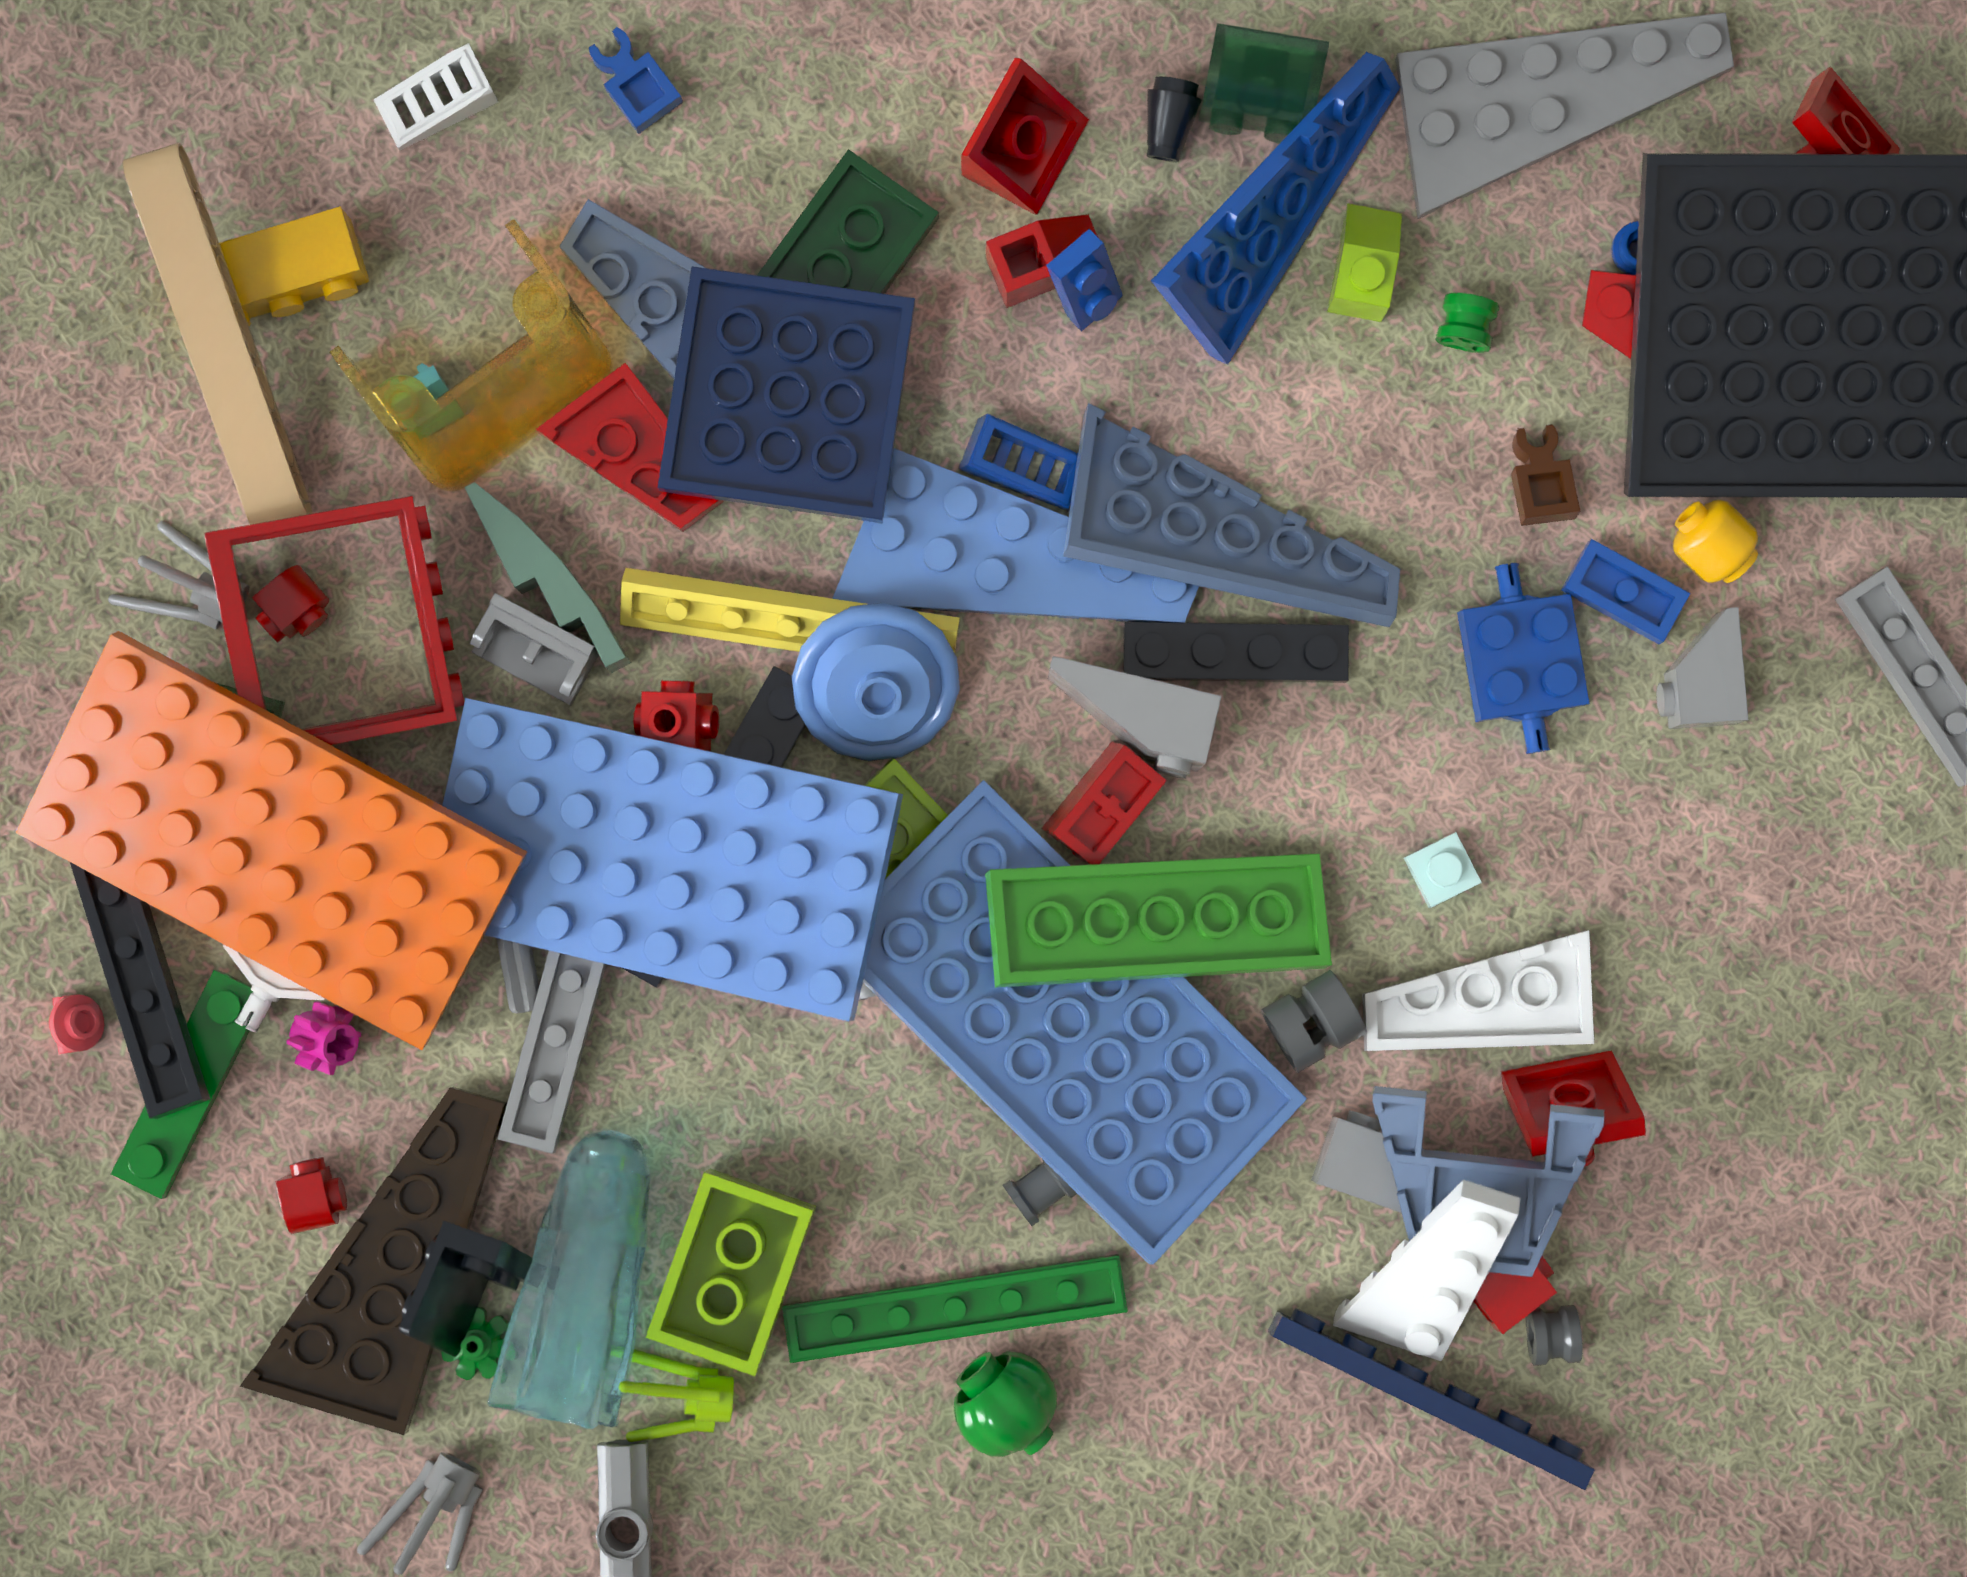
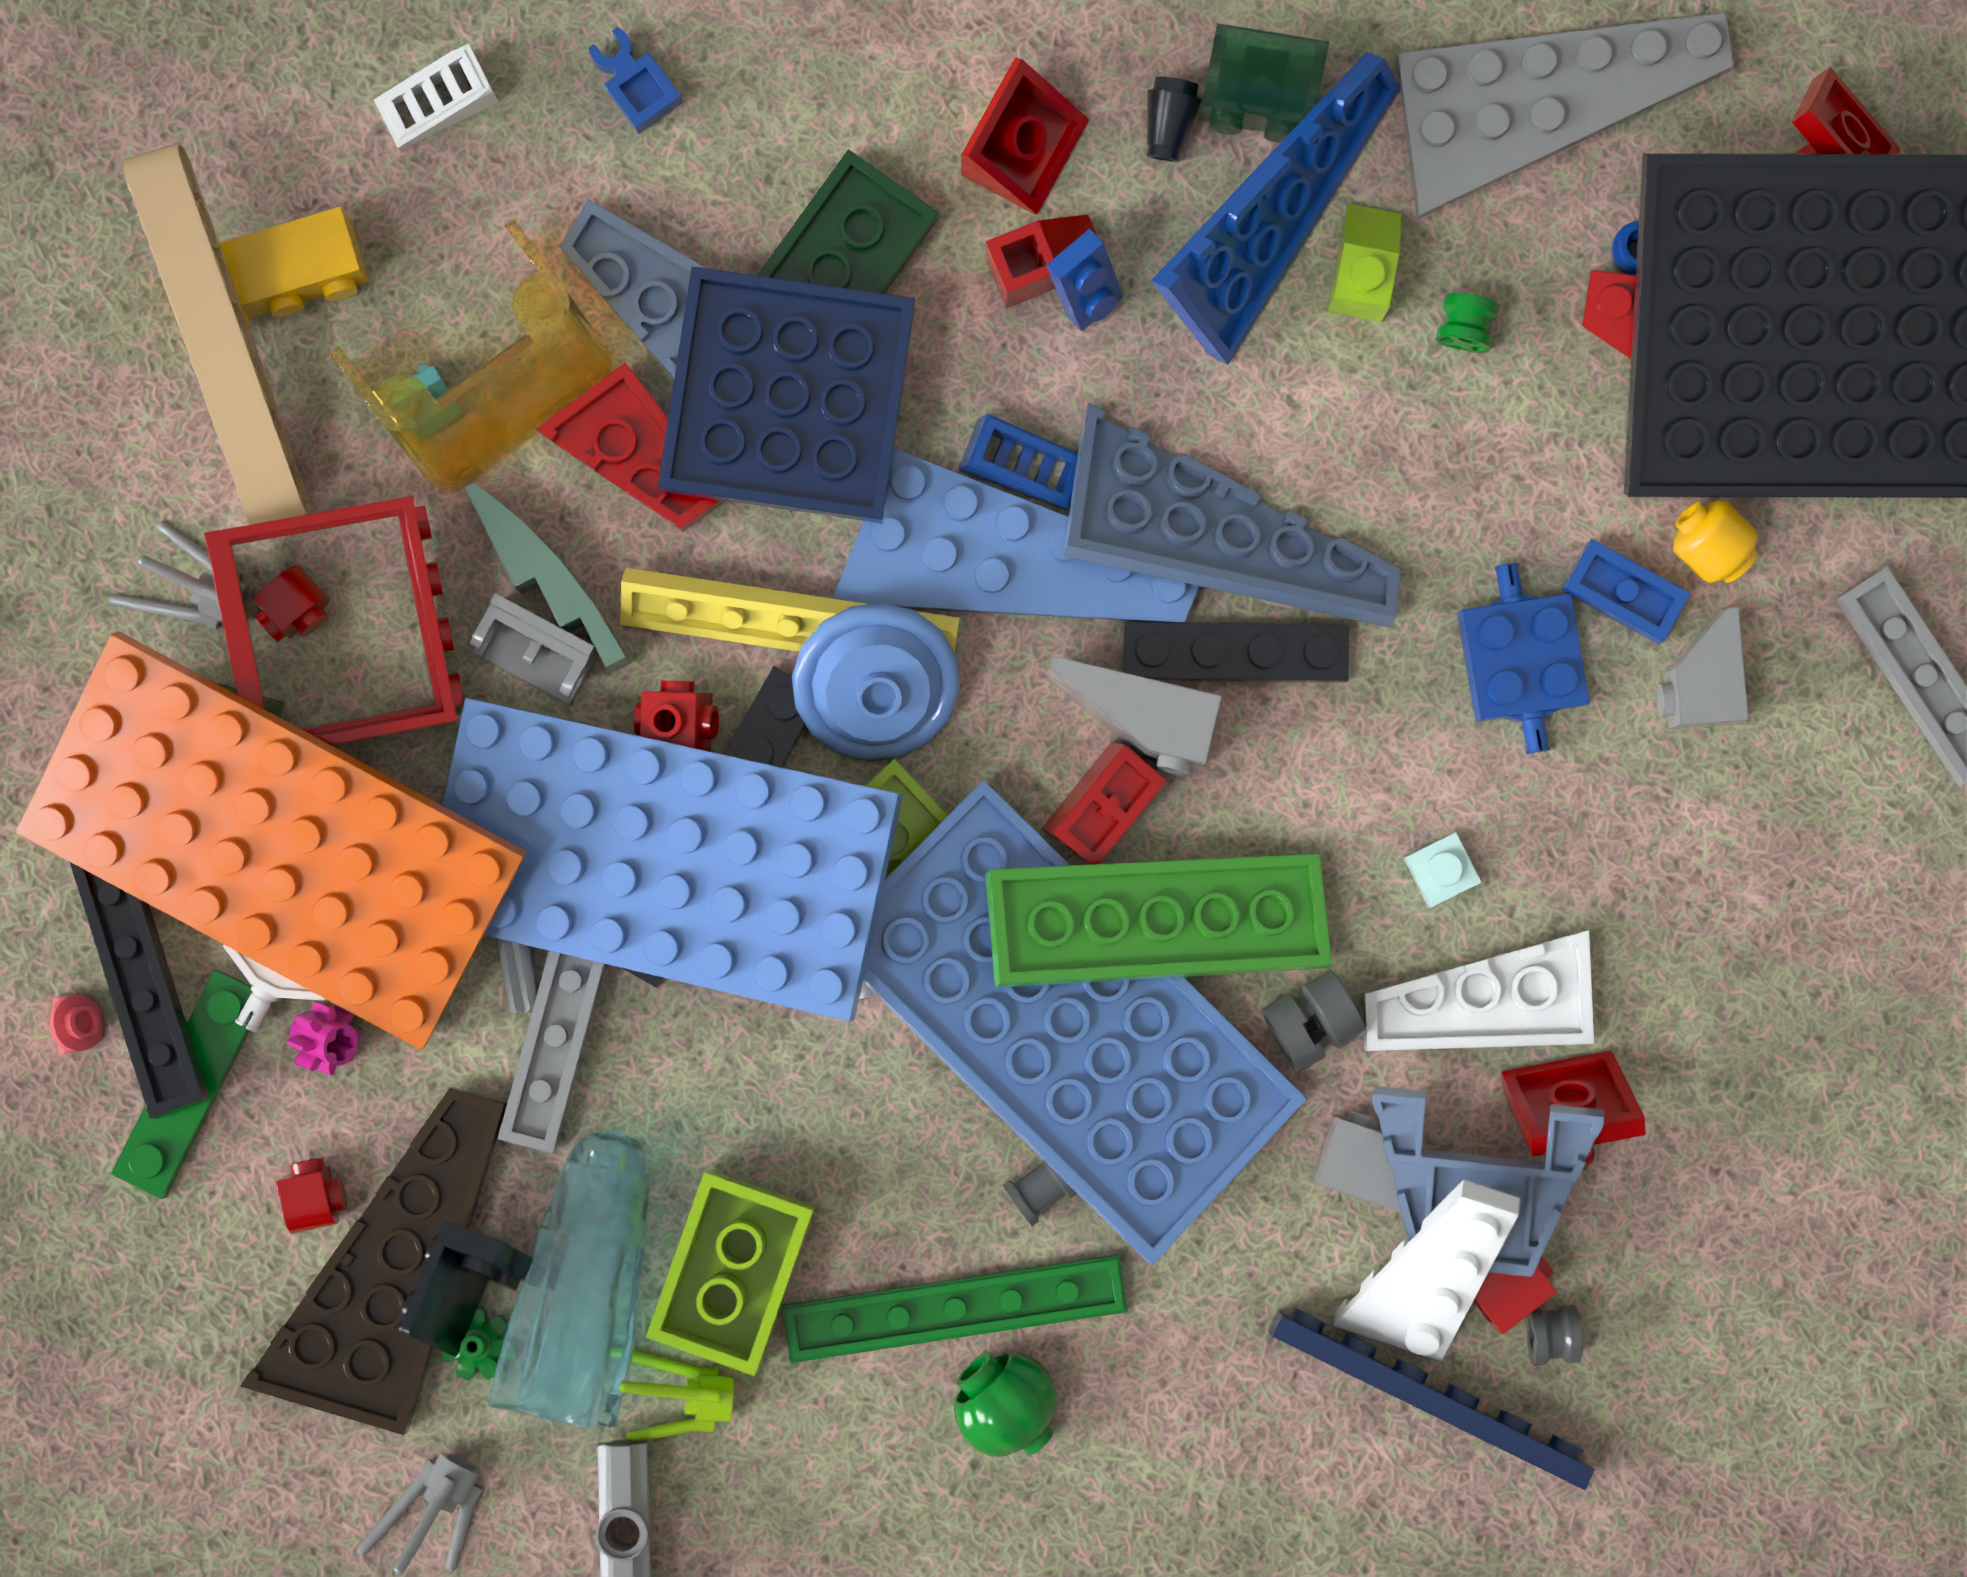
reddish brown plate [1511,424,1580,526] -> none

